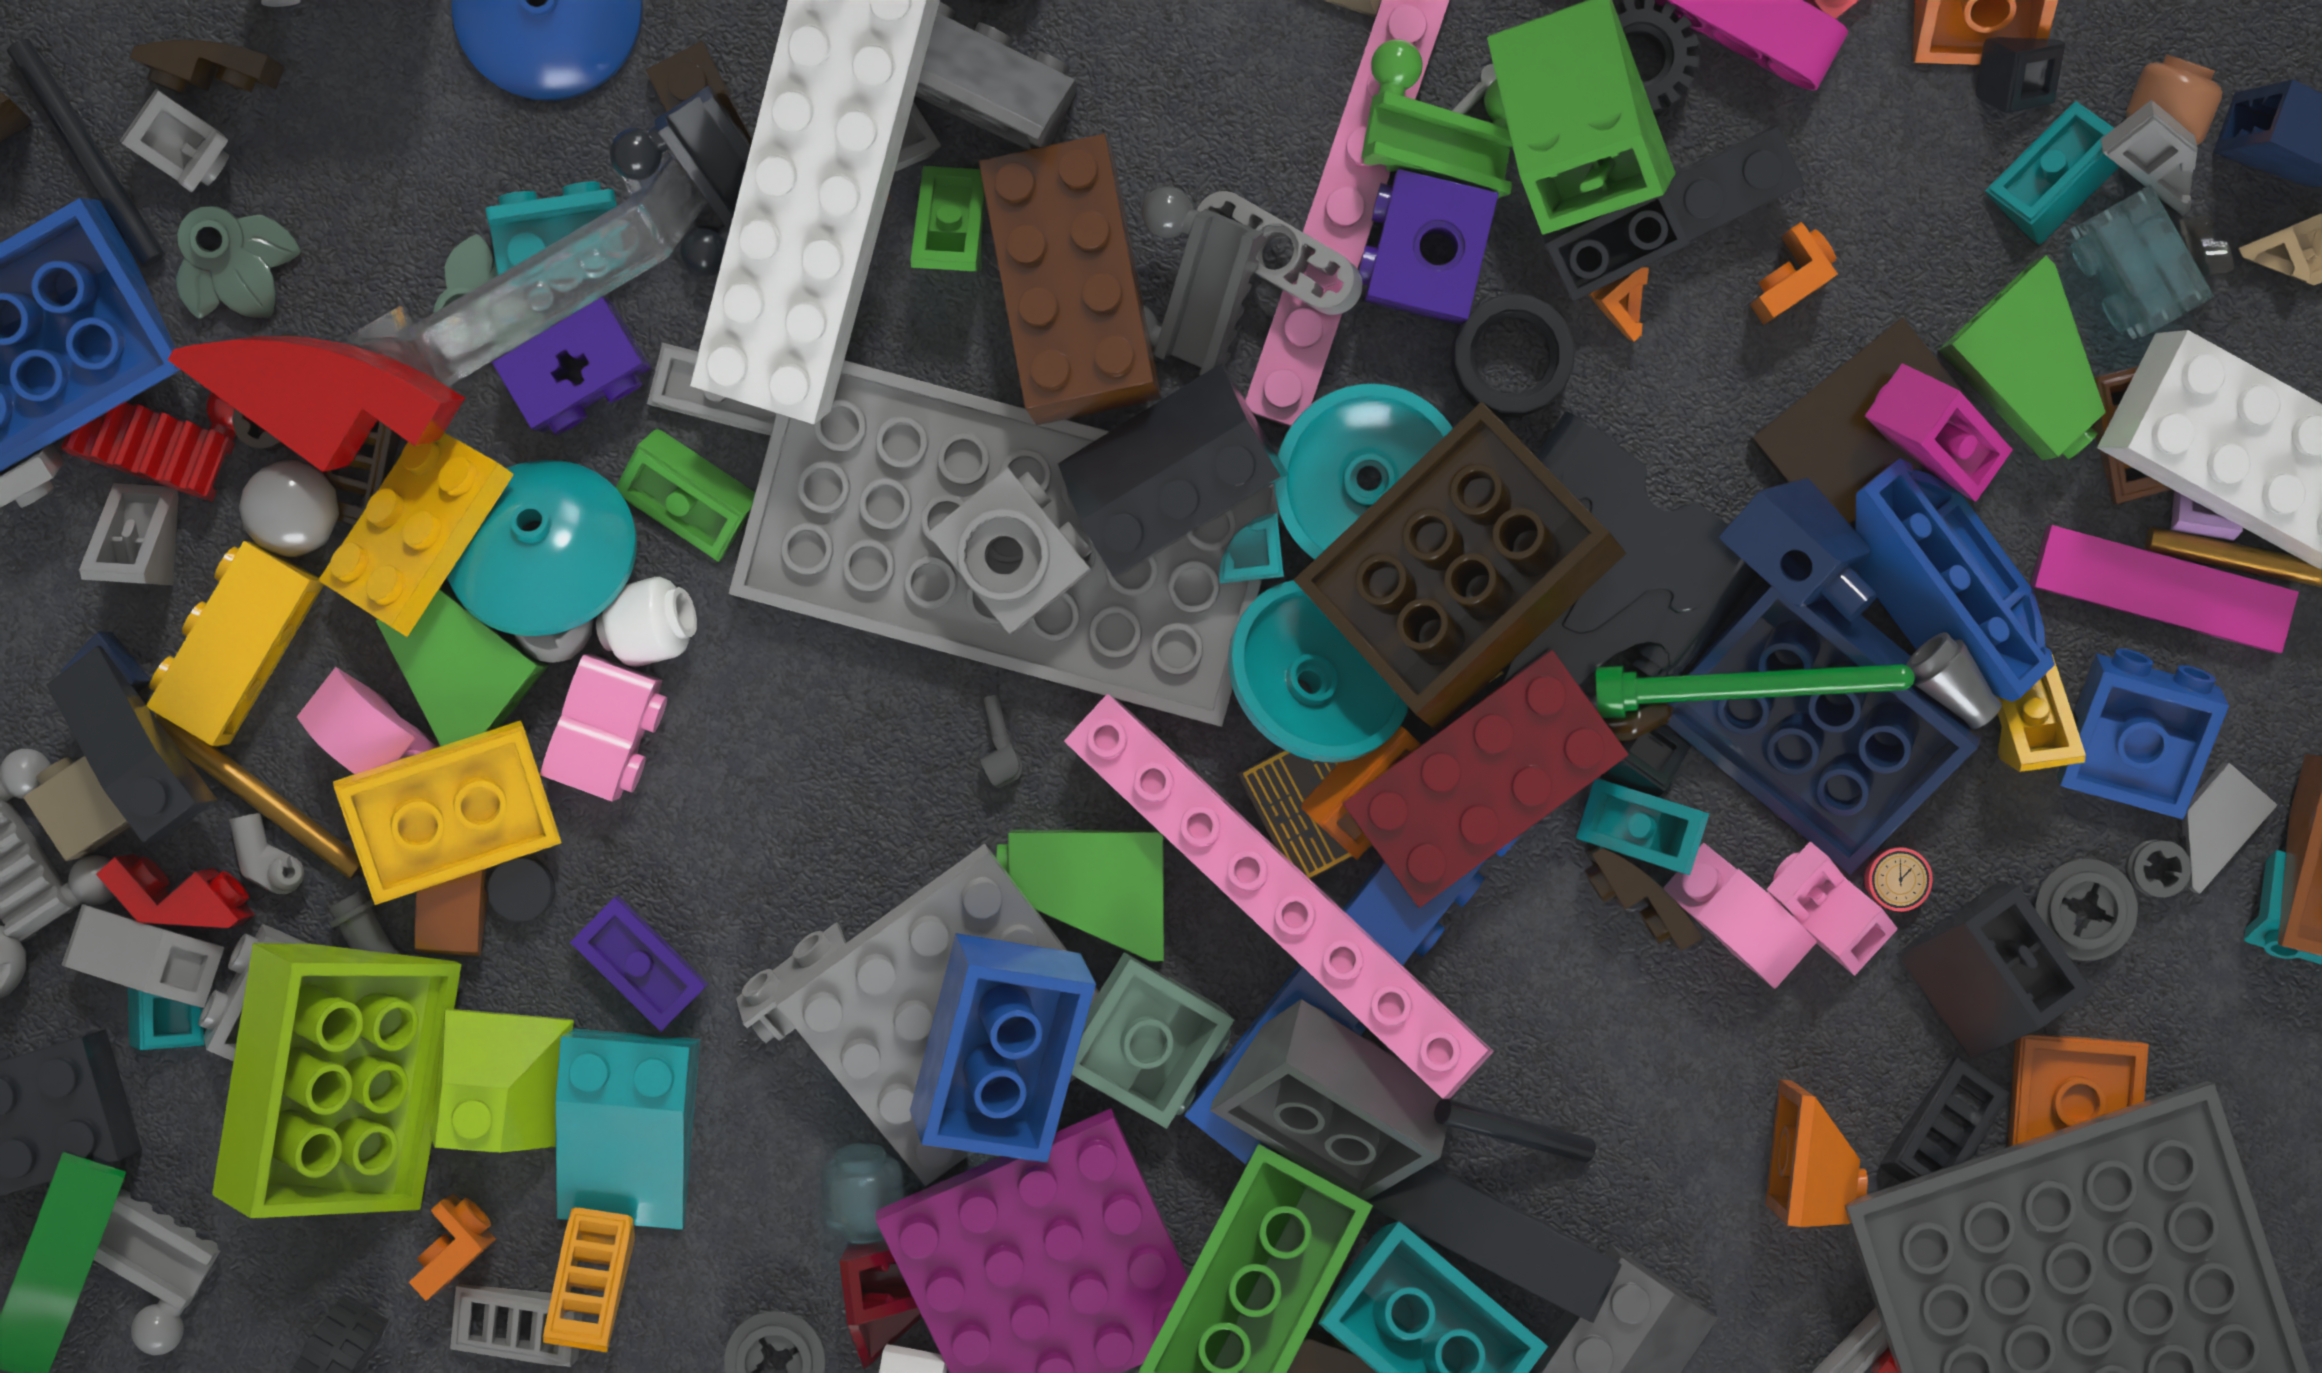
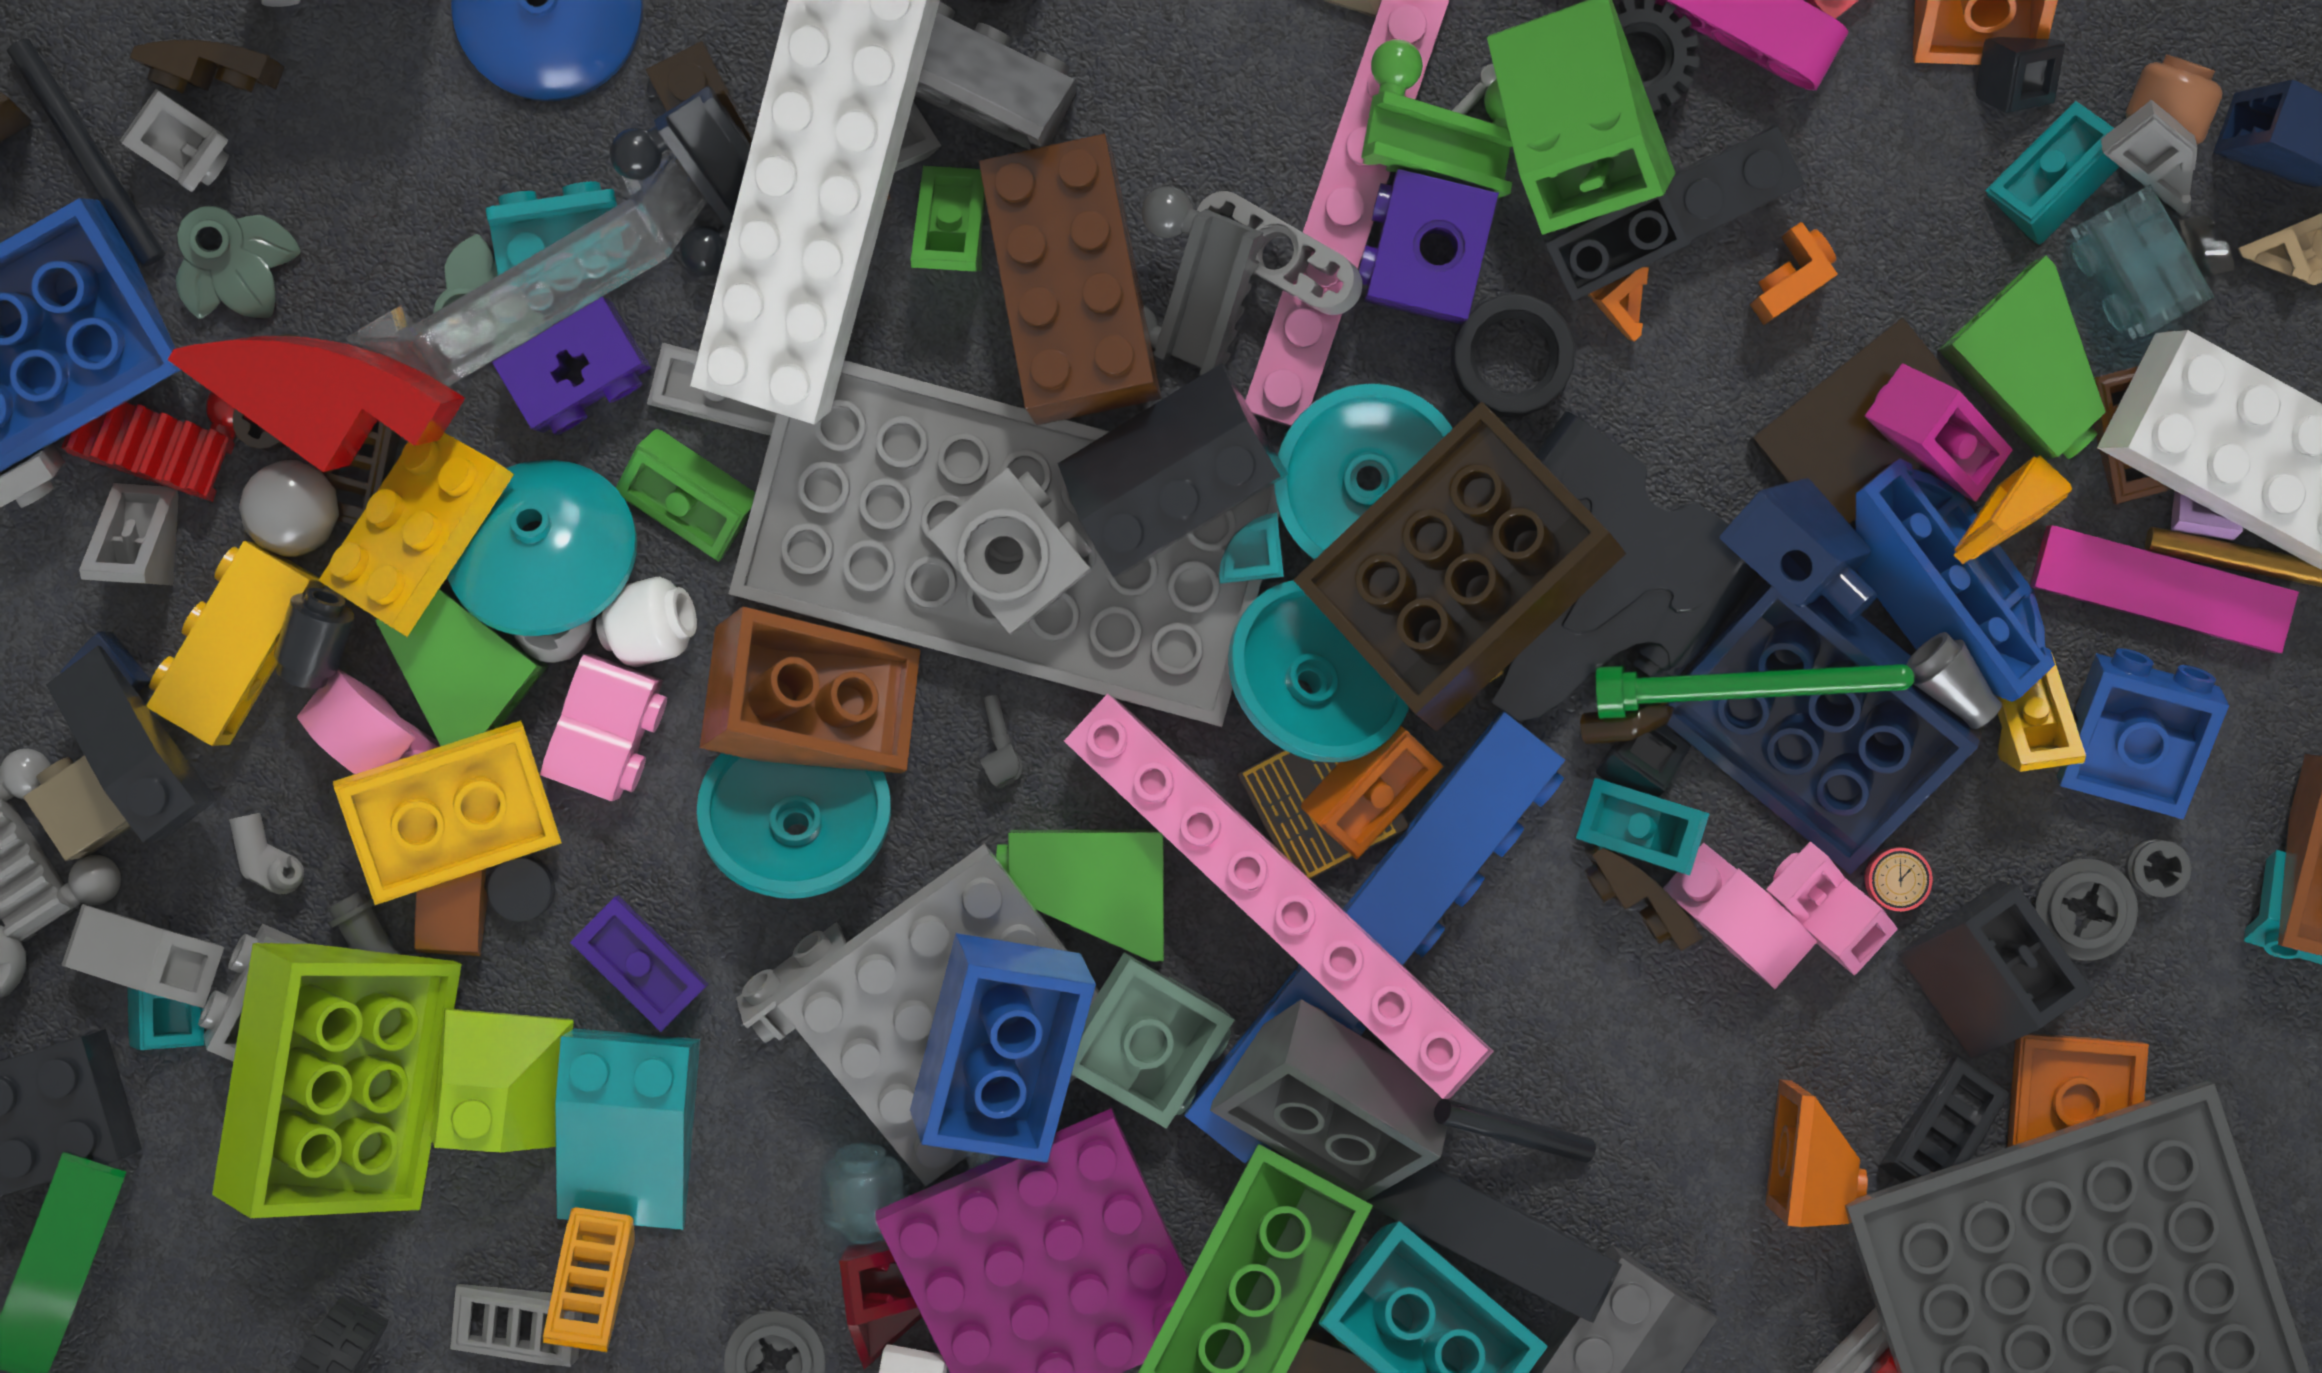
light grey gear [93,1189,220,1355] -> none
red slope [96,854,255,928] -> none
pearl gold bar [155,713,362,881] -> none
orange bracket [409,1194,496,1301] -> none
dark red plate [1341,650,1629,908] -> none
light grey tile [2182,762,2277,894] -> none
none -> black brick [274,588,354,689]
none -> teal dish [697,753,891,899]
none -> dark orange slope [699,607,920,773]
none -> light orange slope [1953,455,2072,564]

